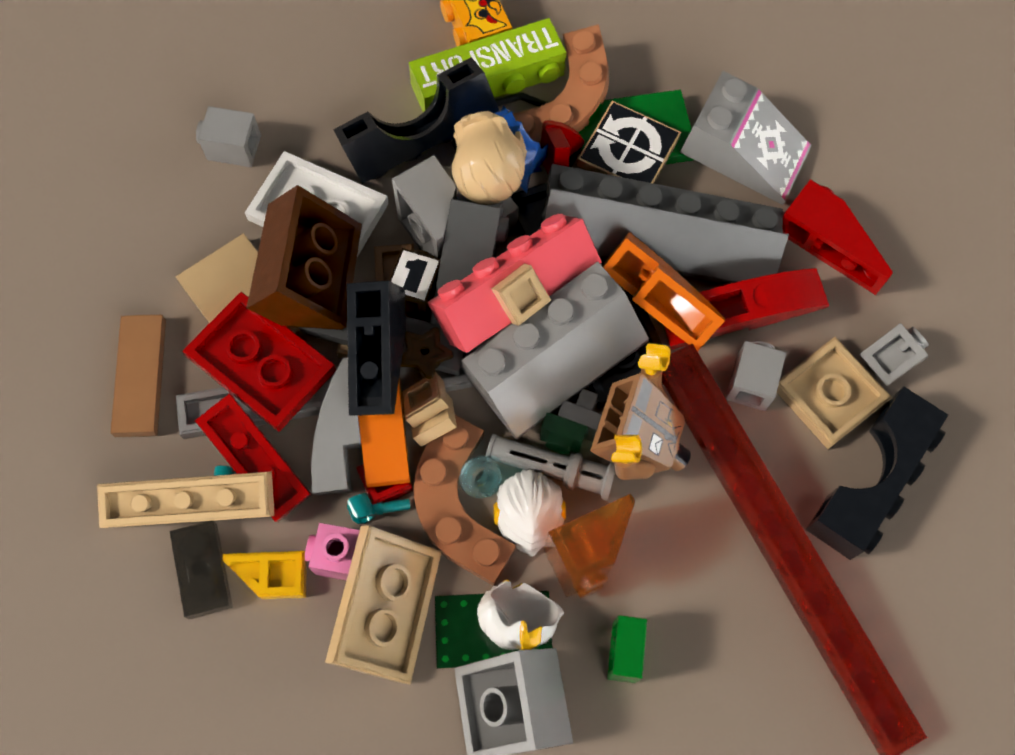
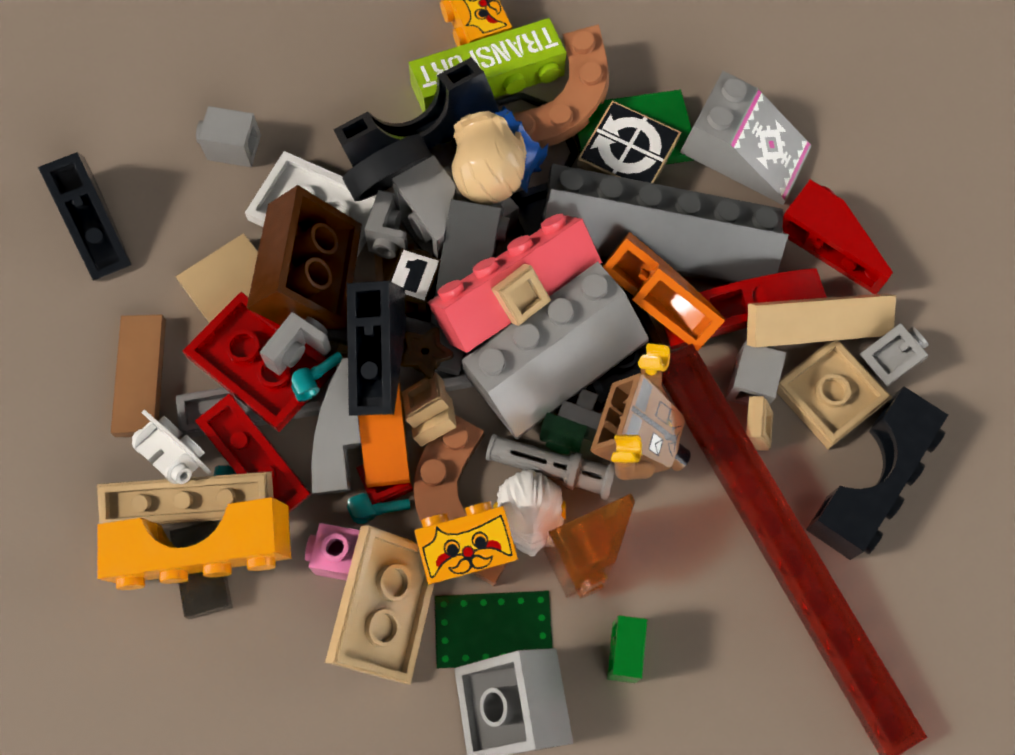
yellow tile [222,551,307,599] -> none
clear light blue plate [459,455,502,498] -> none
white hair [477,579,564,650] -> none
red tile [540,120,584,175] -> none
none -> black slope [38,152,132,281]
none -> light orange arch [98,497,291,590]
none -> white hinge [132,409,212,484]
none -> light grey bracket [260,312,331,376]
none -> teal hand [291,352,343,402]
none -> black tyre [342,134,432,202]
none -> light grey bracket [364,190,409,259]
none -> brick [414,501,518,585]
none -> tan tile [746,396,773,451]
none -> tan tile [747,294,896,348]

